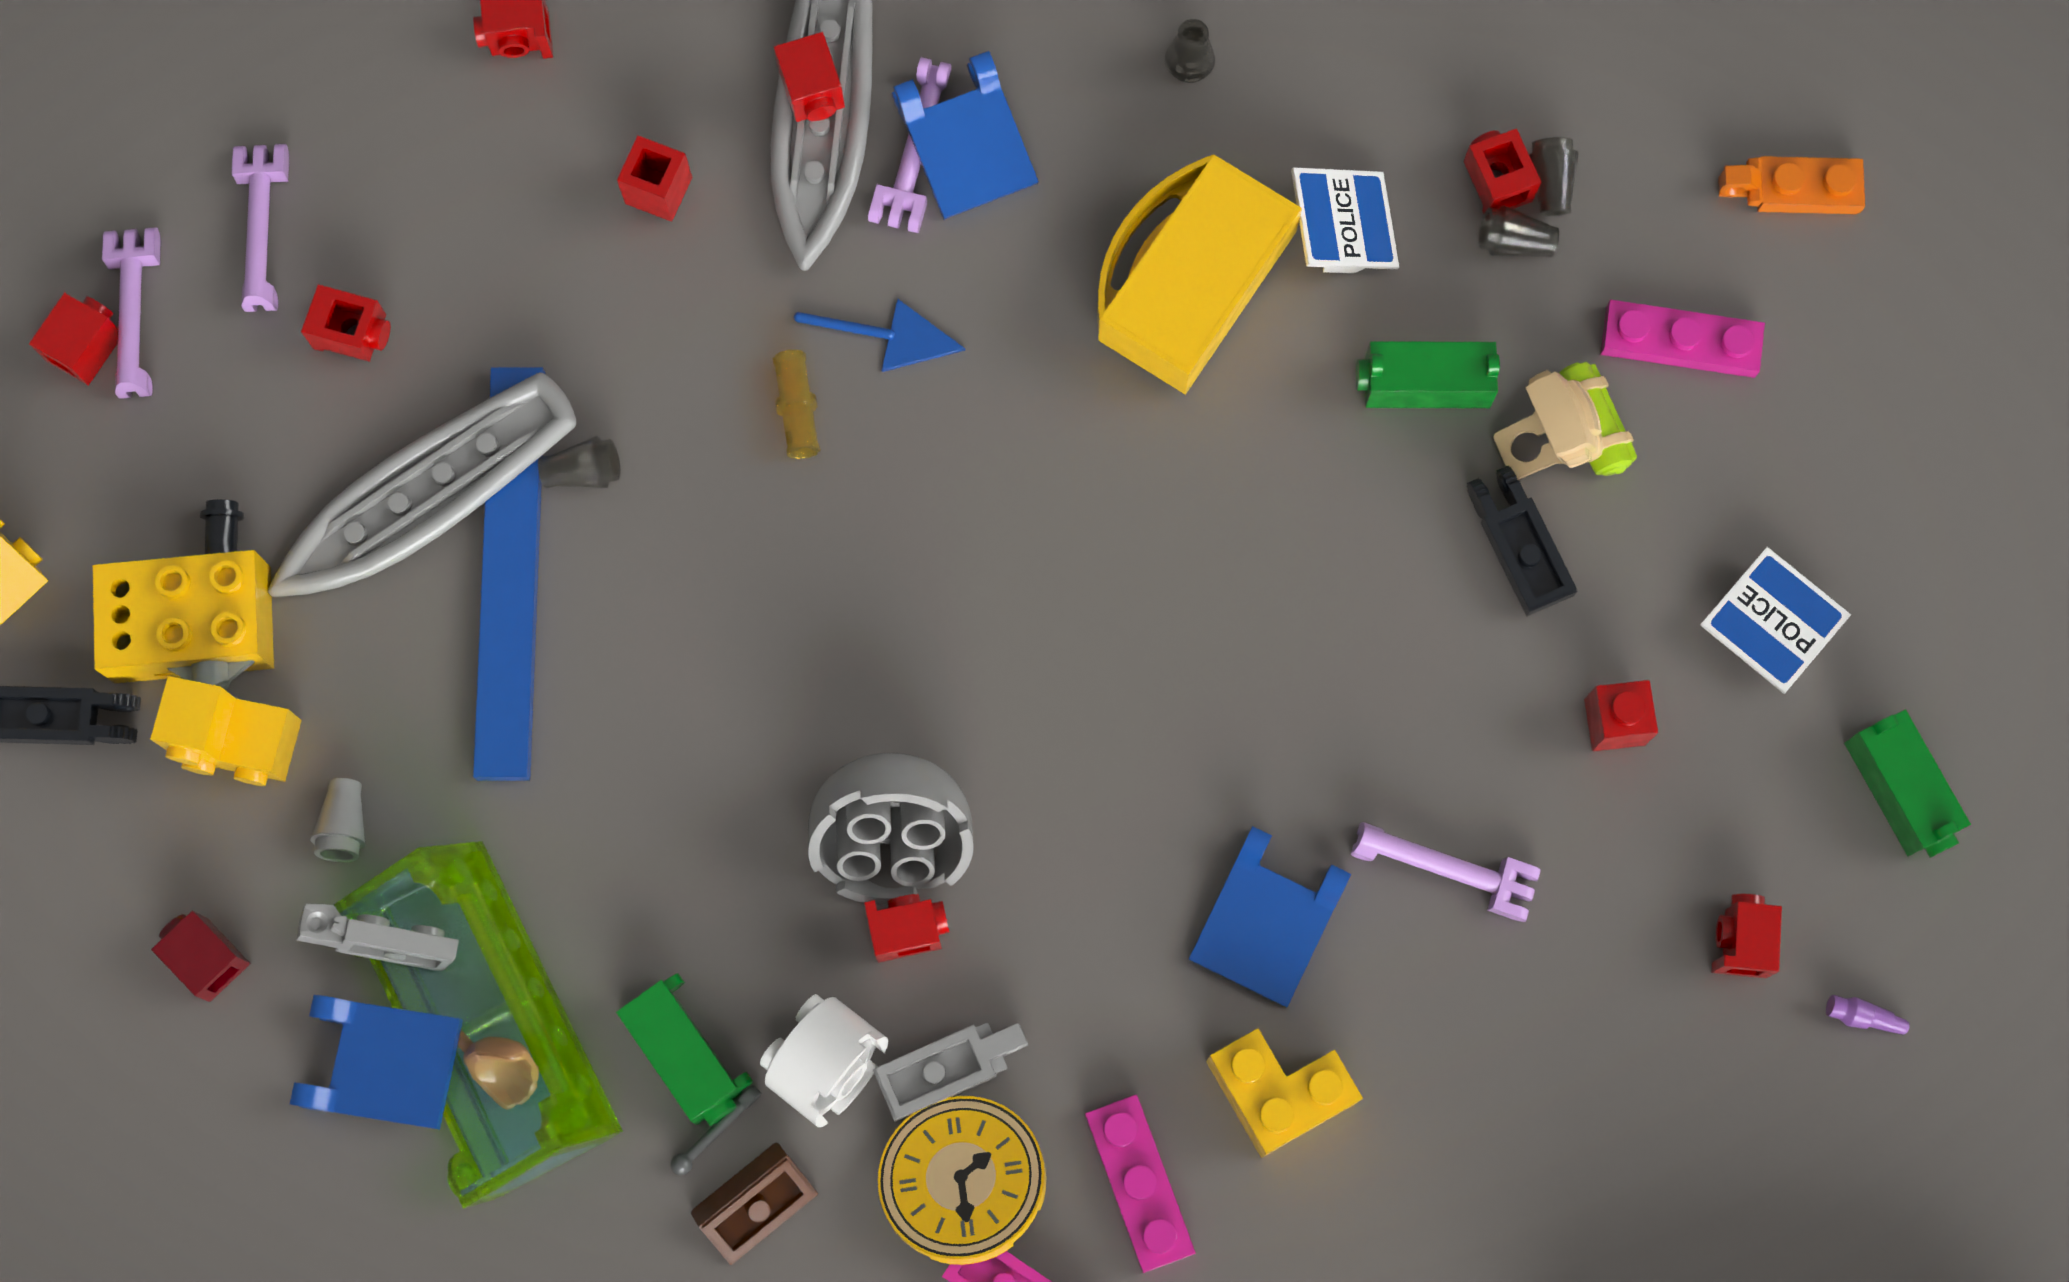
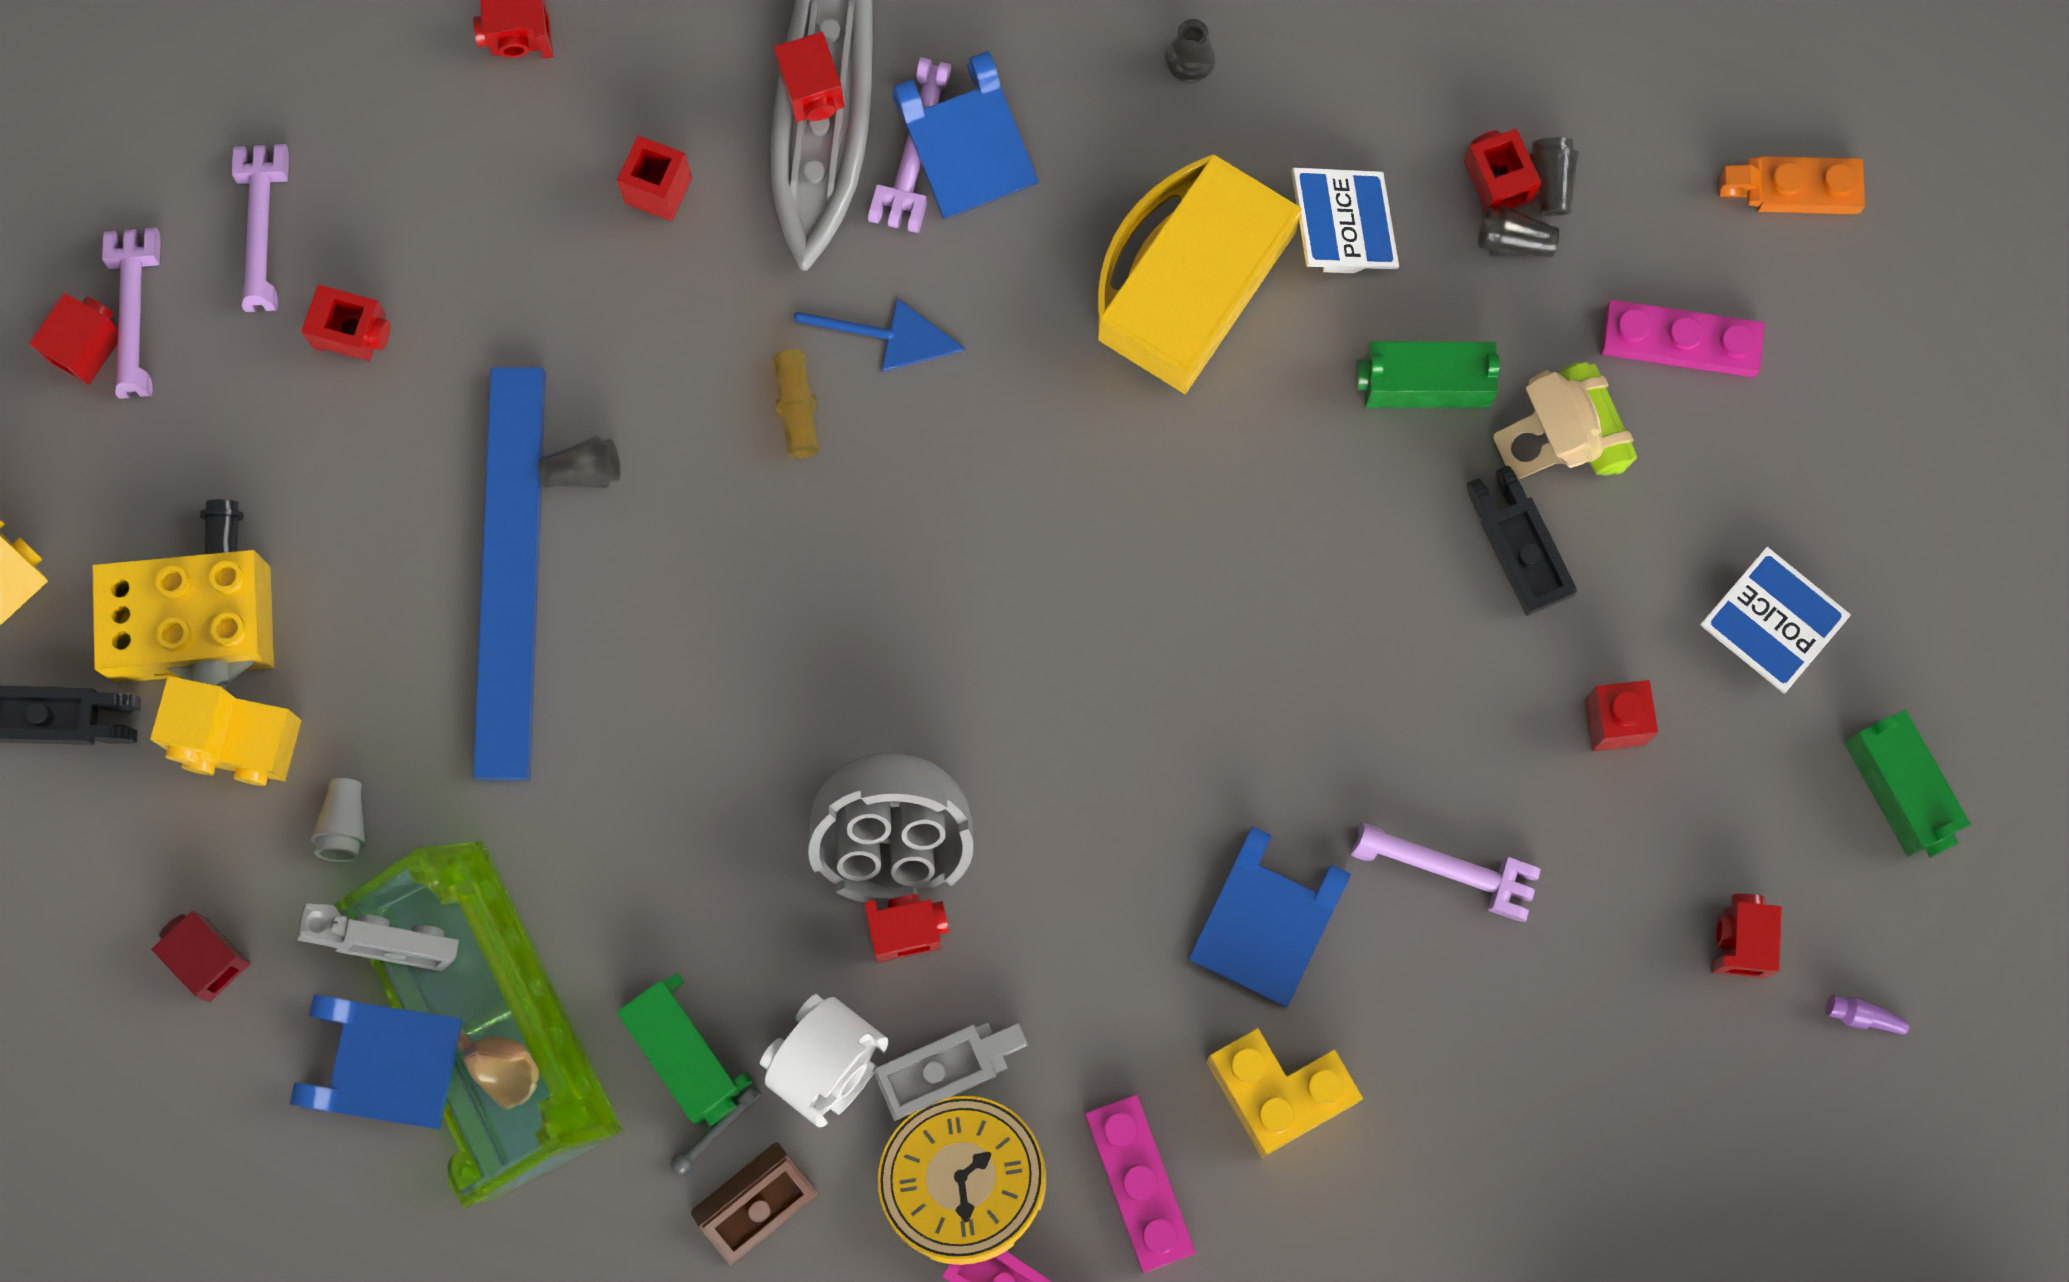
light grey piece [268,373,576,597] -> none

